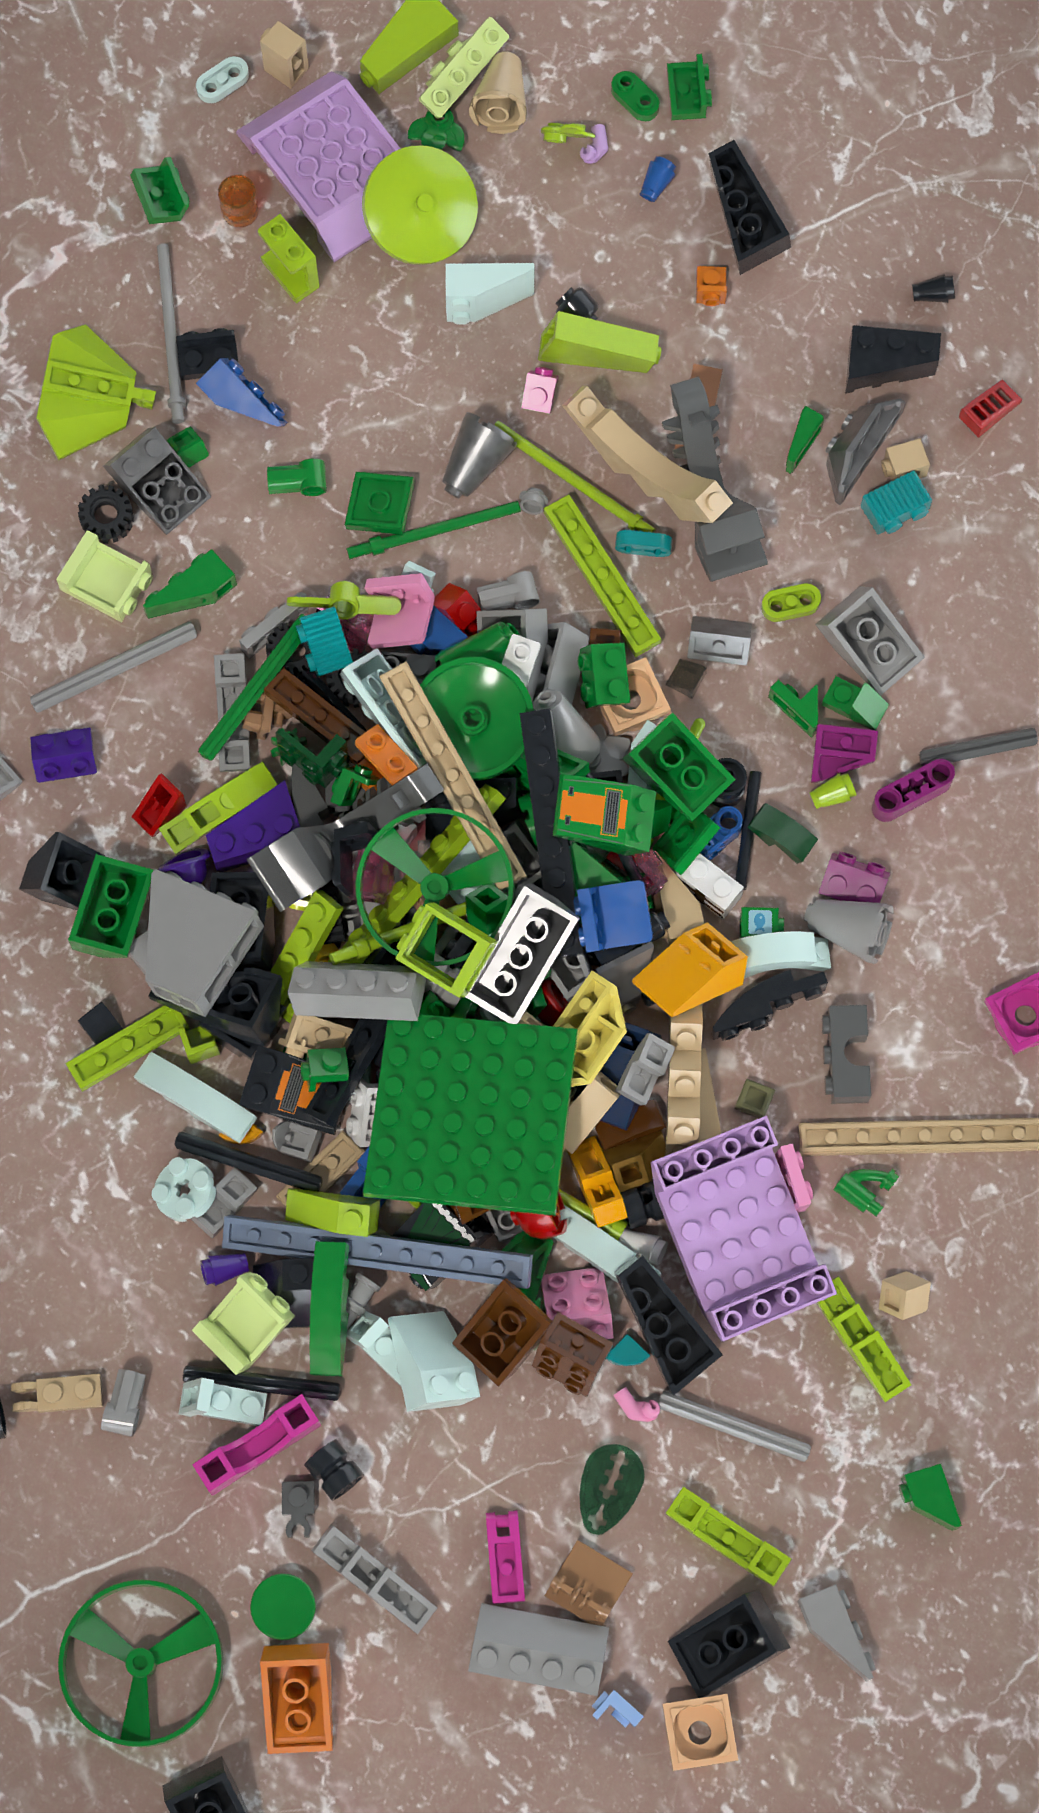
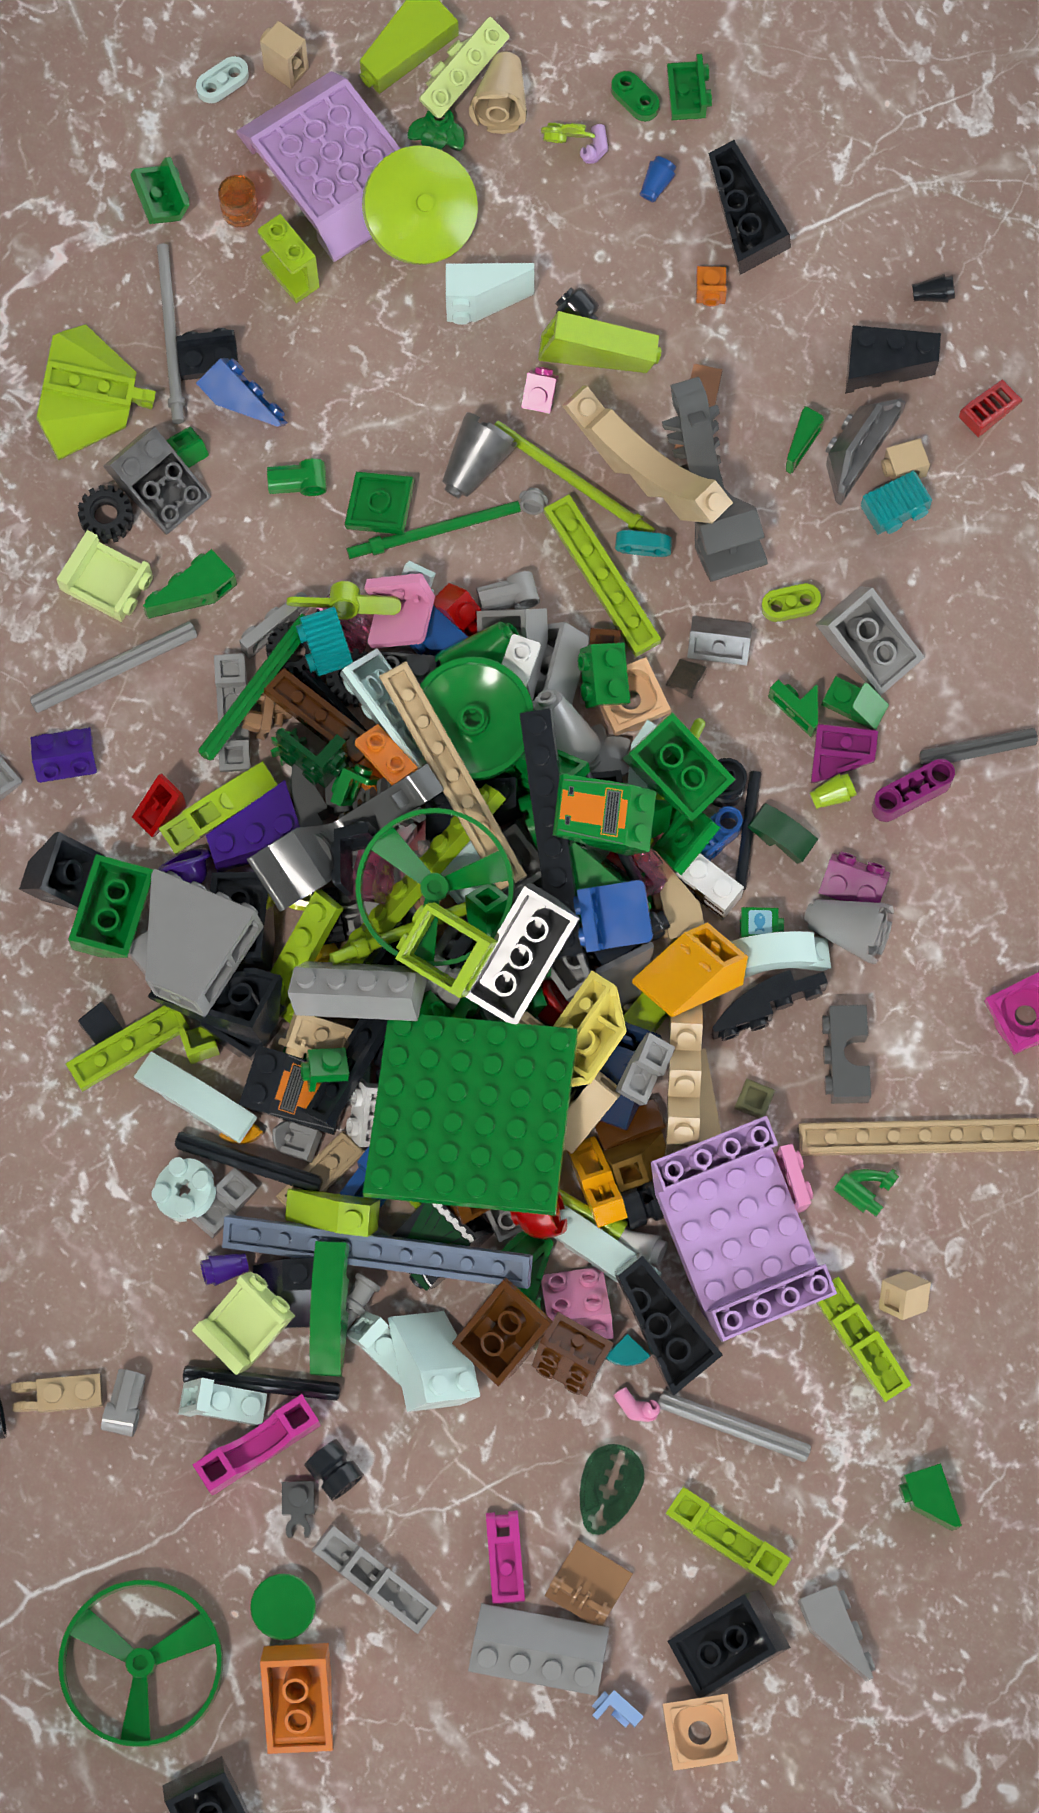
none -> lime panel [623,992,668,1033]

